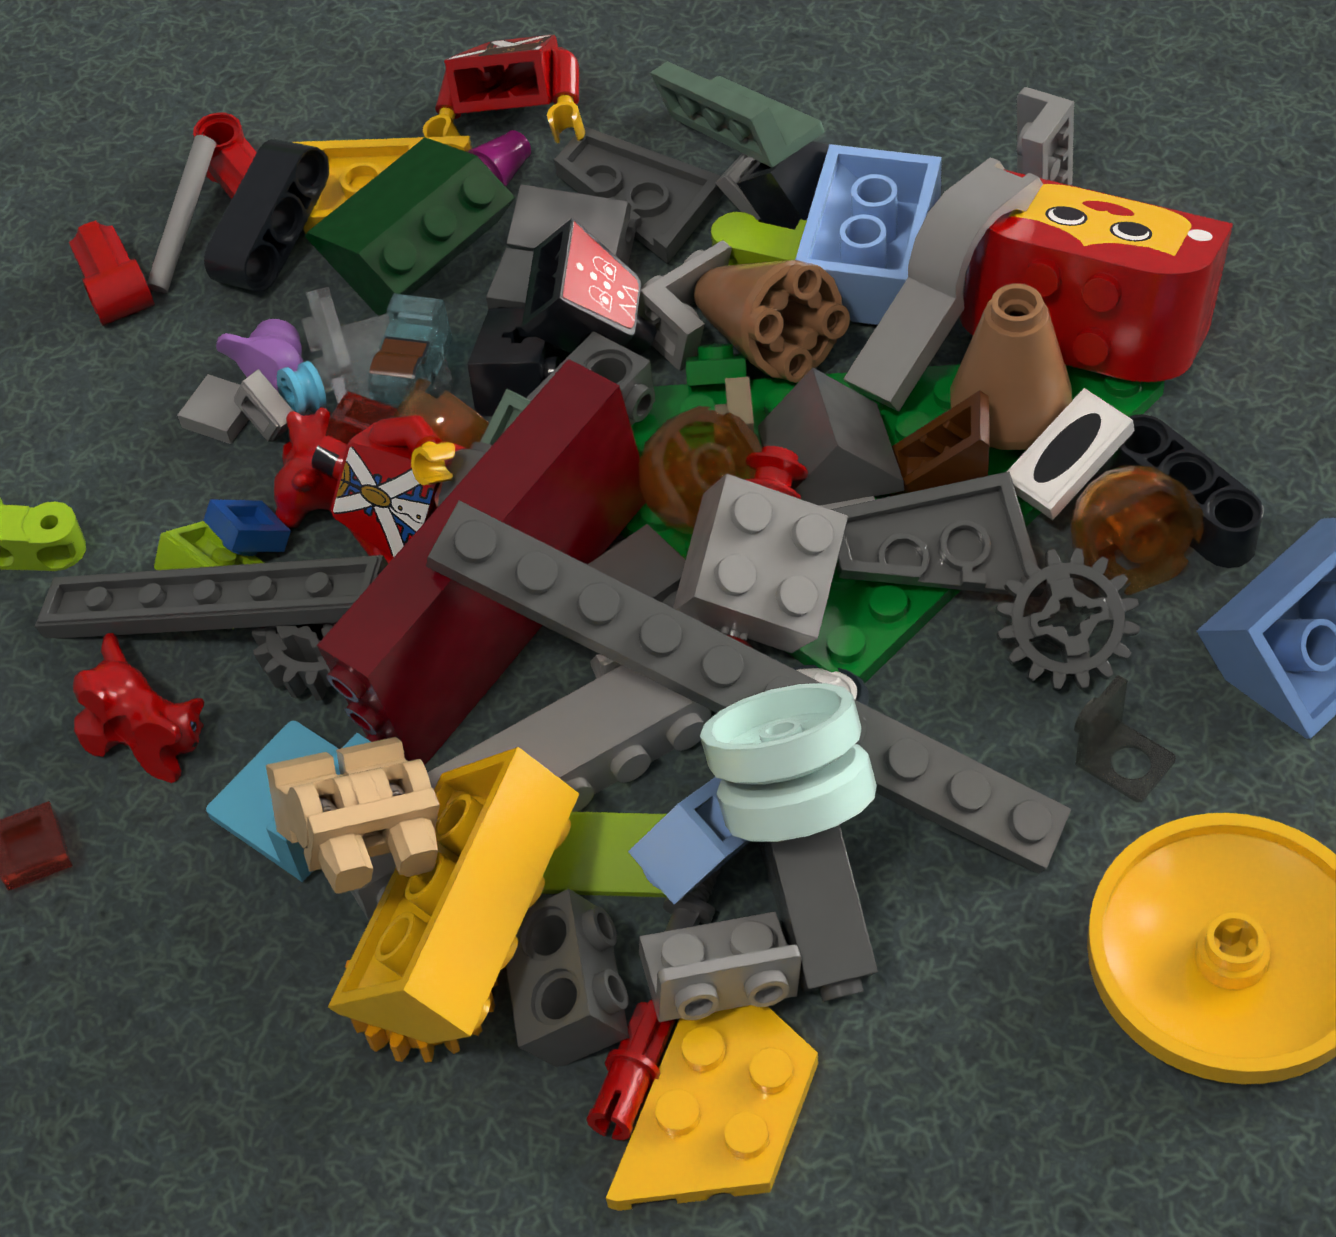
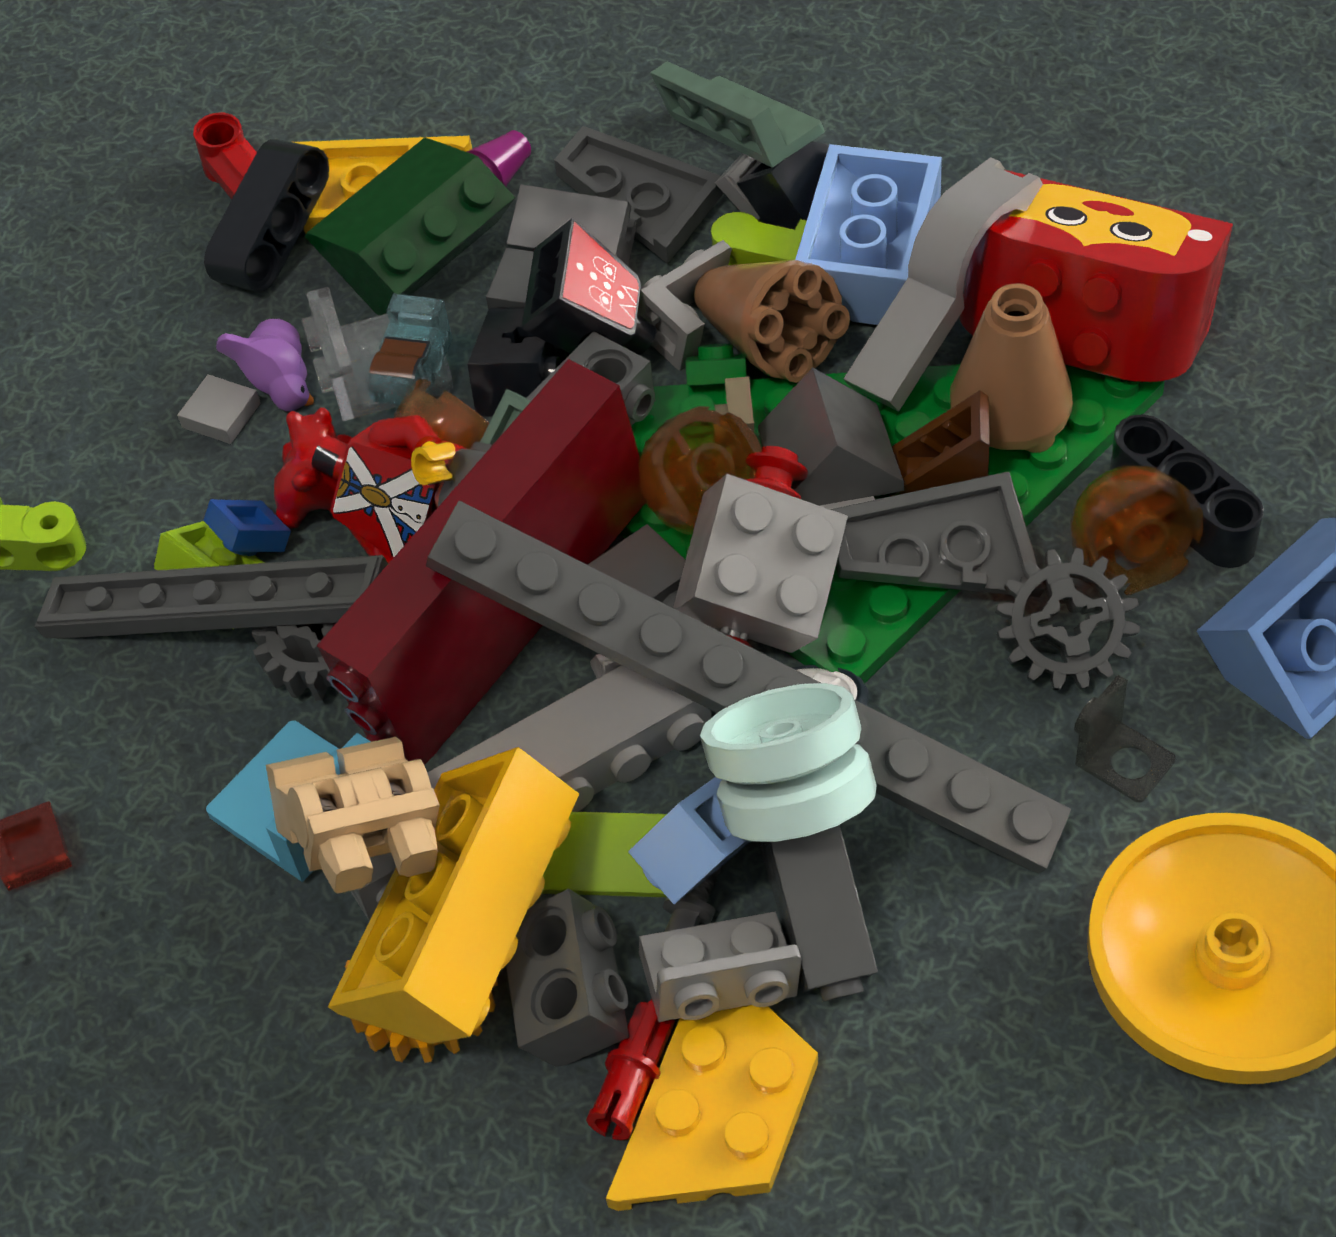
red piece [69,221,155,326] -> none
red animal [73,633,205,783] -> none
light grey bar [147,135,216,293] -> none
light grey tile [234,369,294,442] -> none
medium azure bush [277,361,326,416] -> none
clear red plate [325,391,403,444] -> none
red torso [423,35,585,143] -> none
white tile [1007,388,1135,520] -> none
light grey bracket [1017,87,1074,185] -> none

